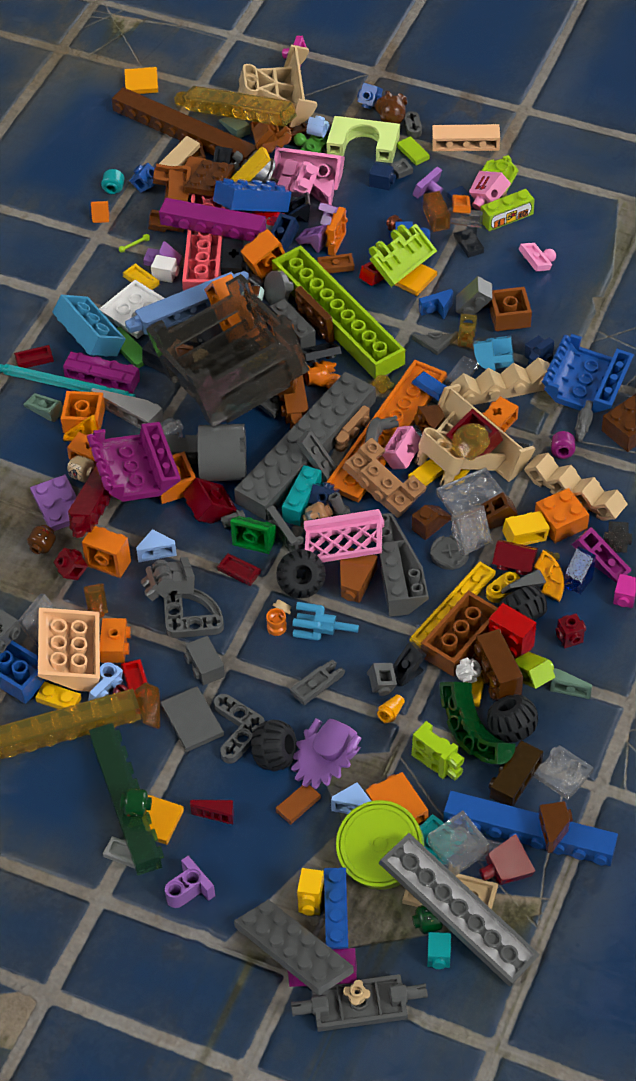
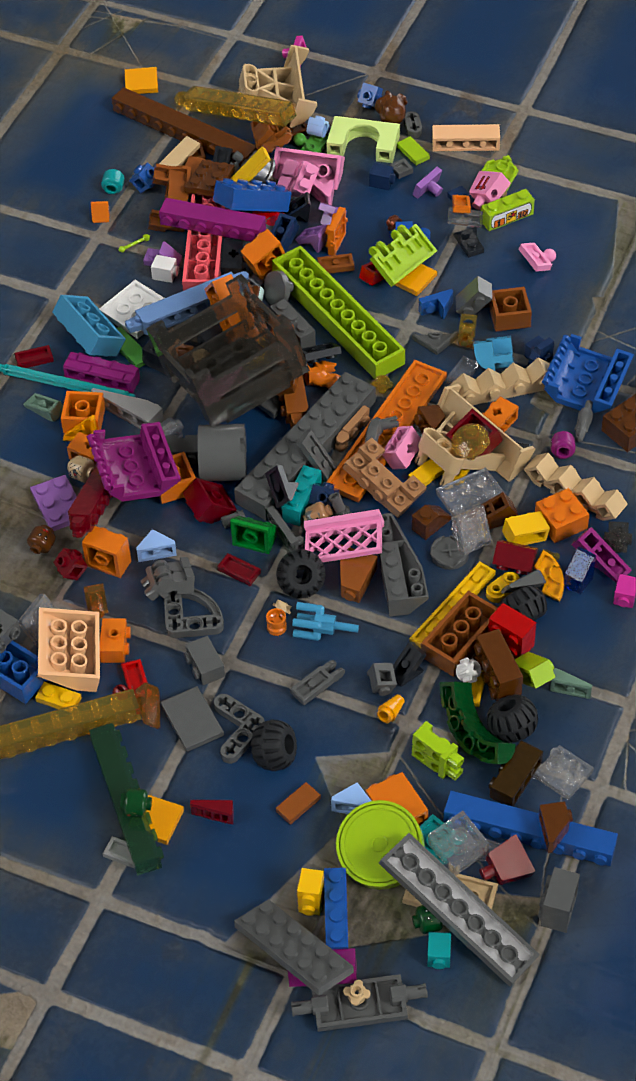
light blue plate [88,662,123,706] -> none
yellow tile [123,263,160,290] -> none
medium lavender tile [165,856,215,908] -> none
sand green slope [219,114,251,138] -> none
medium lavender piece [291,718,362,789] -> none
reddish brown plate [295,286,335,343] -> none
blue tile [411,371,447,401] -> none
clear orange brick [423,191,450,232] -> none
dark red brick [555,613,586,648] -> none
none -> black slope [265,465,299,508]
none -> dark grey brick [538,867,580,933]

